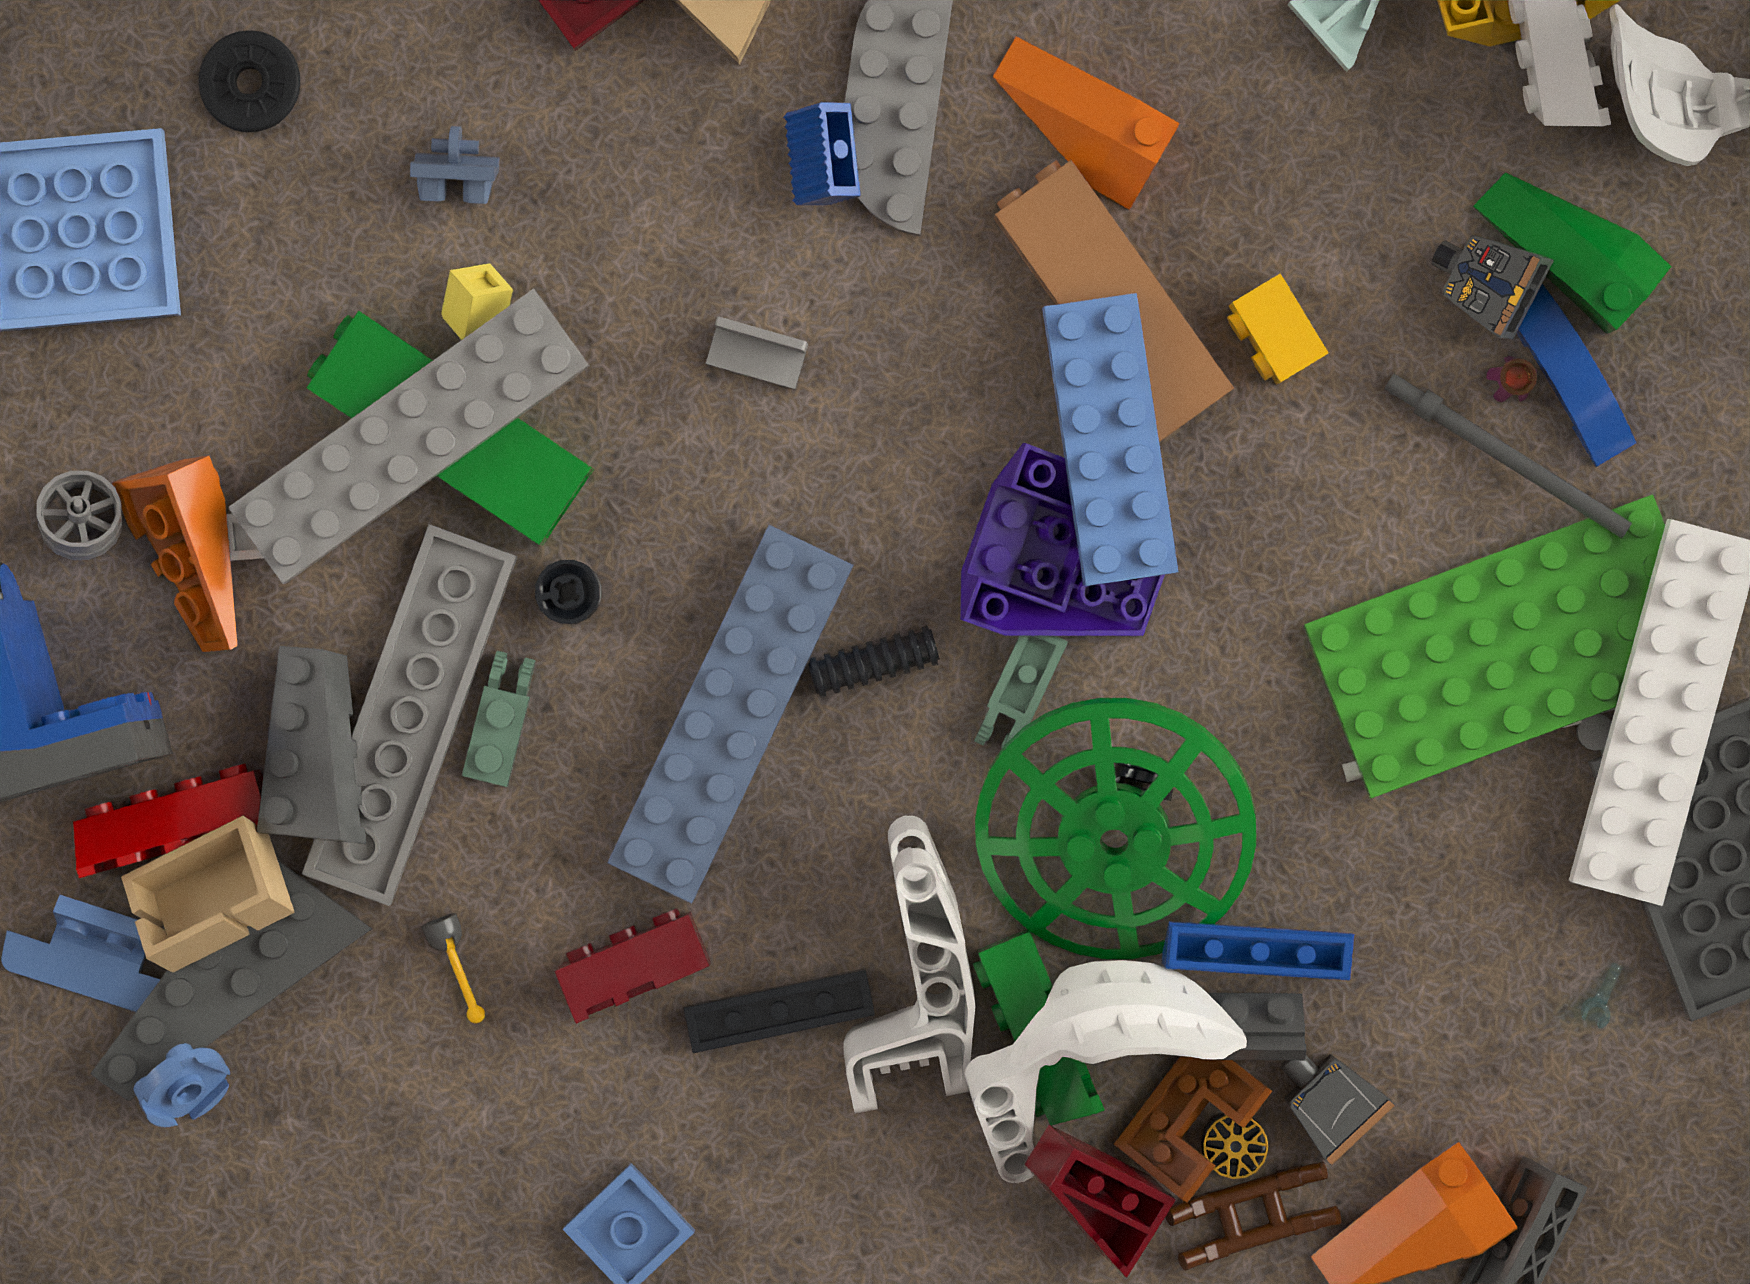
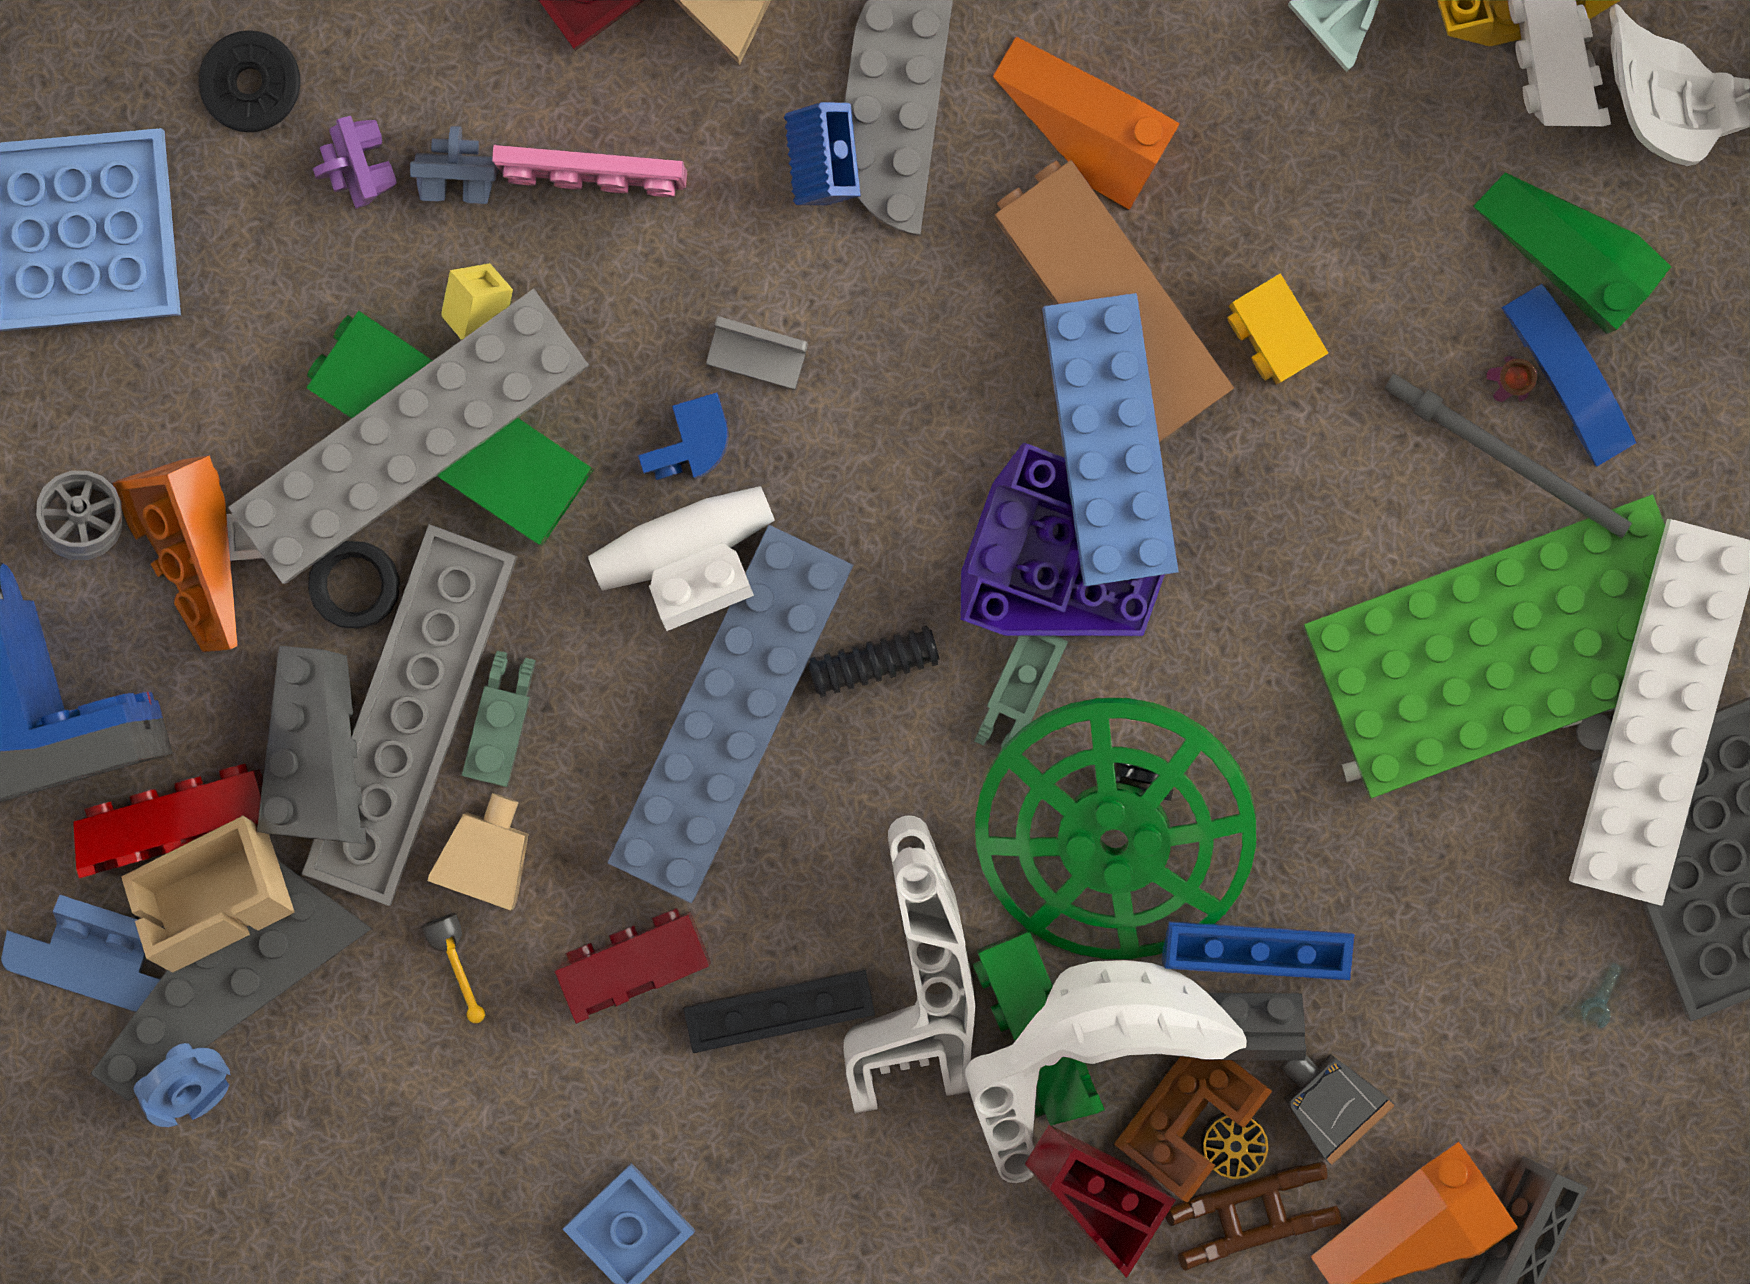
black wheel [535,560,602,624] -> none
torso [1432,235,1554,340] -> none
none -> black tyre [308,541,400,629]
none -> medium lavender hips [313,116,397,209]
none -> tan torso [427,793,529,910]
none -> bright pink tile [492,145,687,197]
none -> white plate [588,486,775,631]
none -> blue brick [638,392,729,480]

